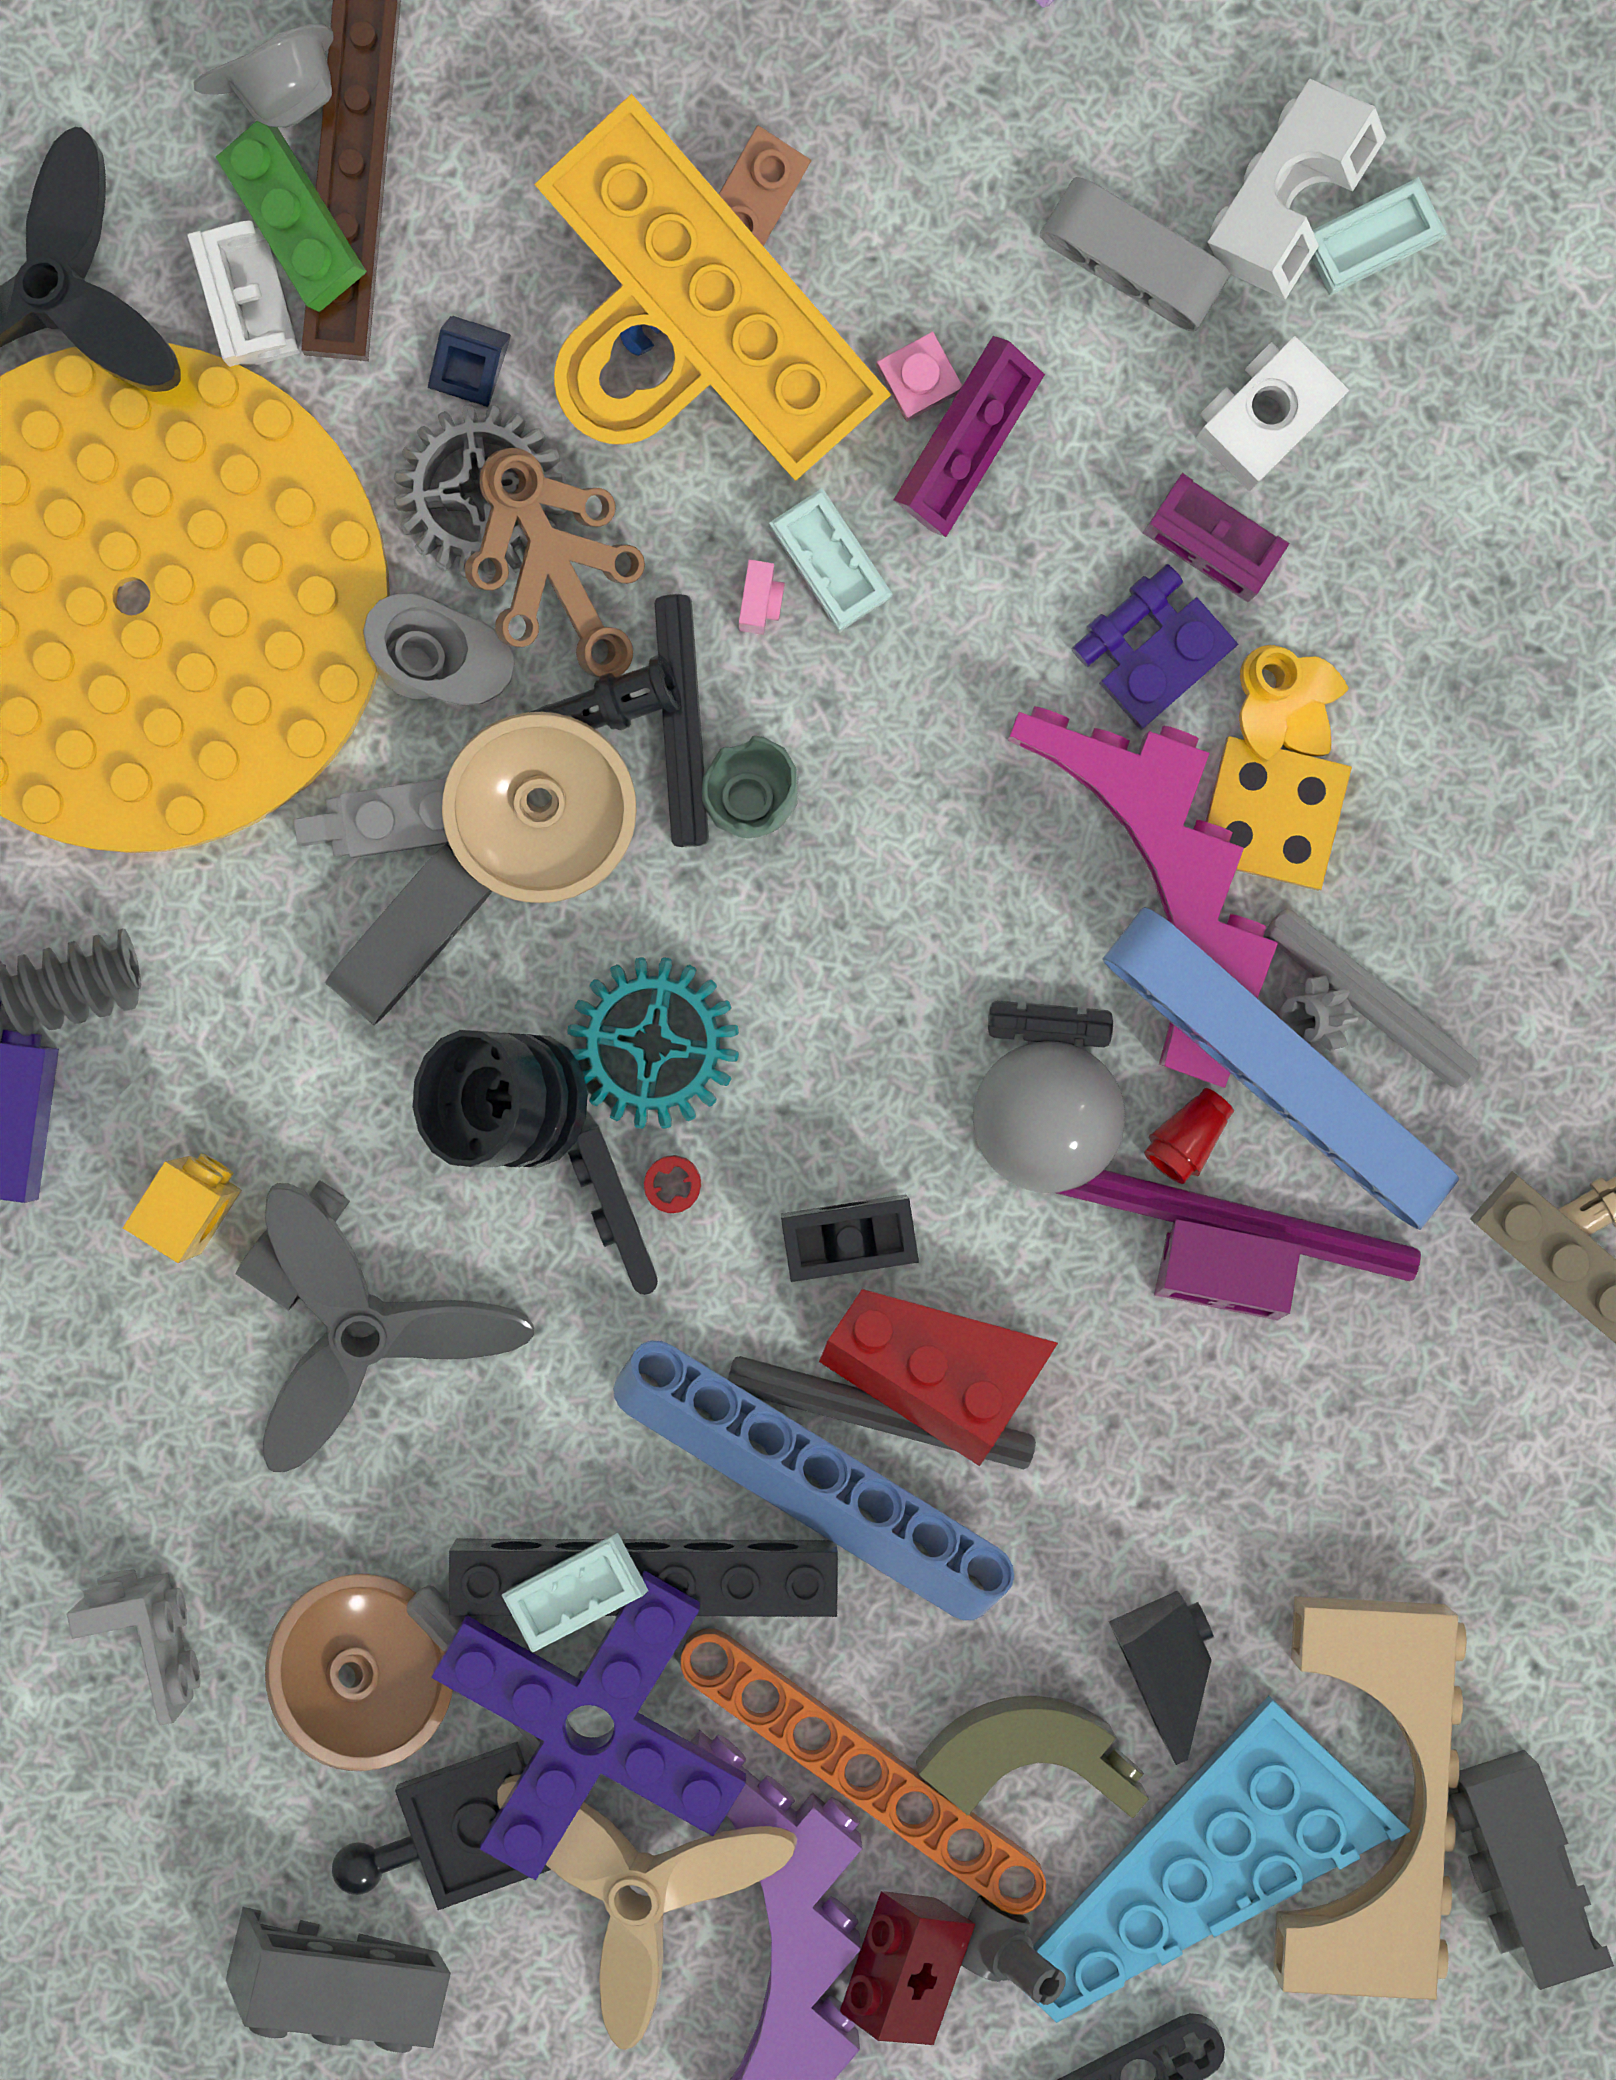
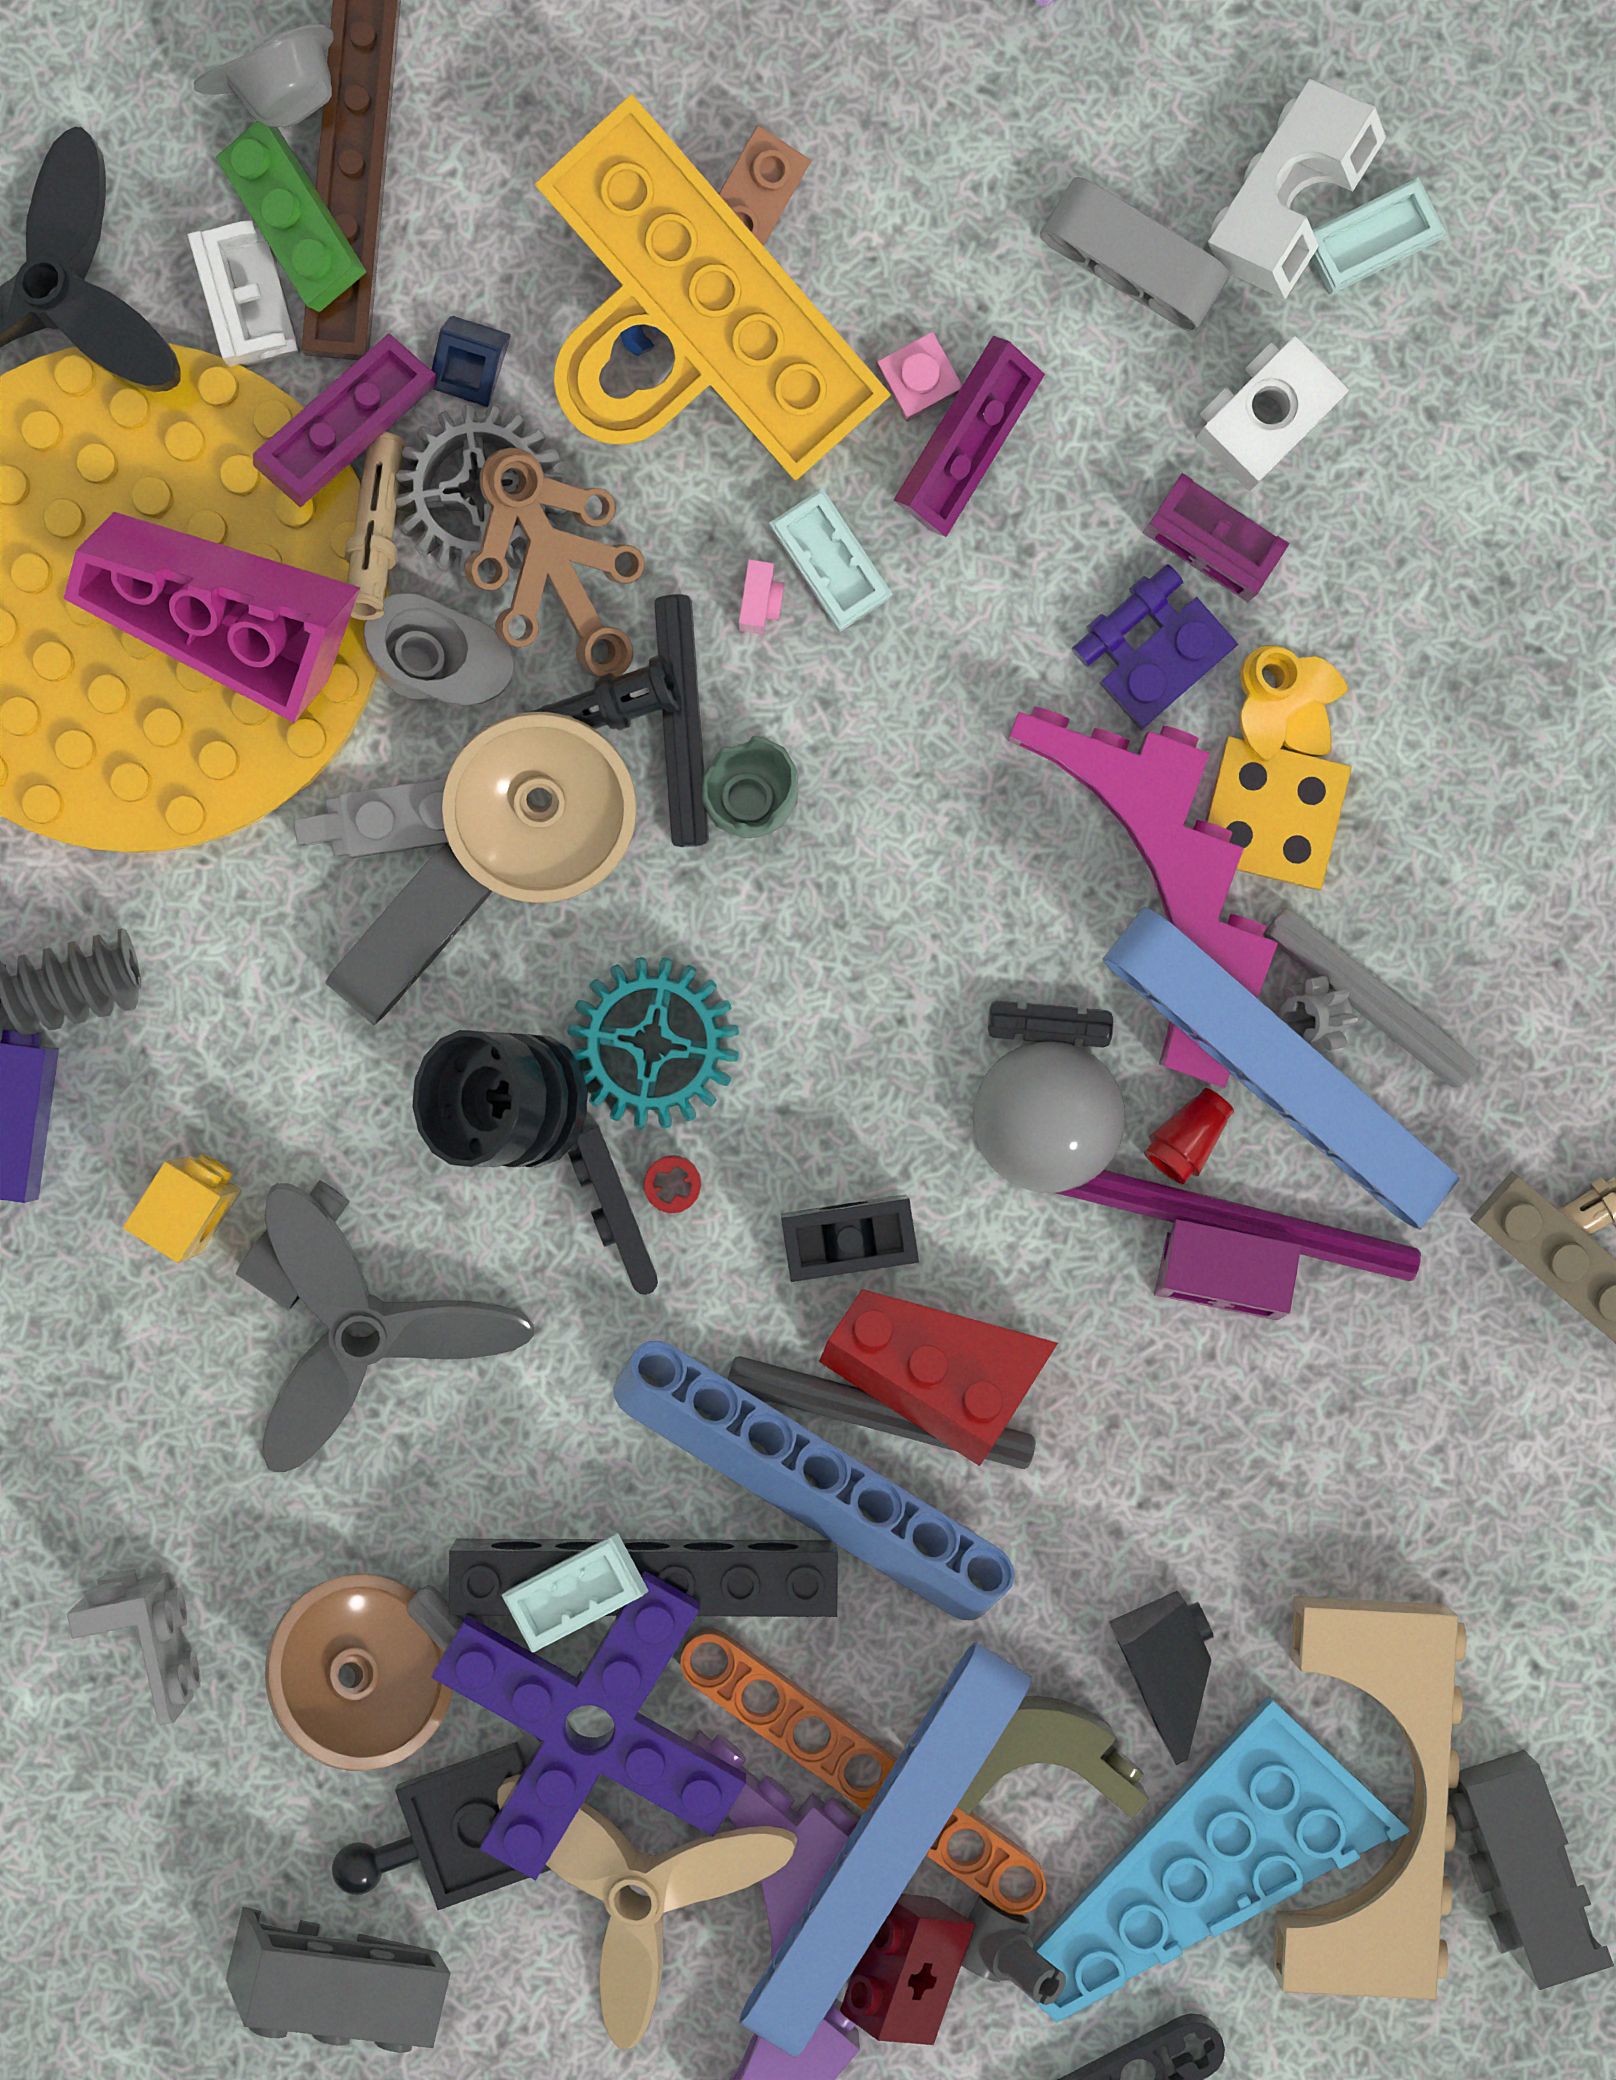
none -> dark pink wedge [63,512,360,723]
none -> magenta plate [253,333,436,508]
none -> tan pin [344,432,406,620]
none -> medium blue beam [738,1642,1032,2058]

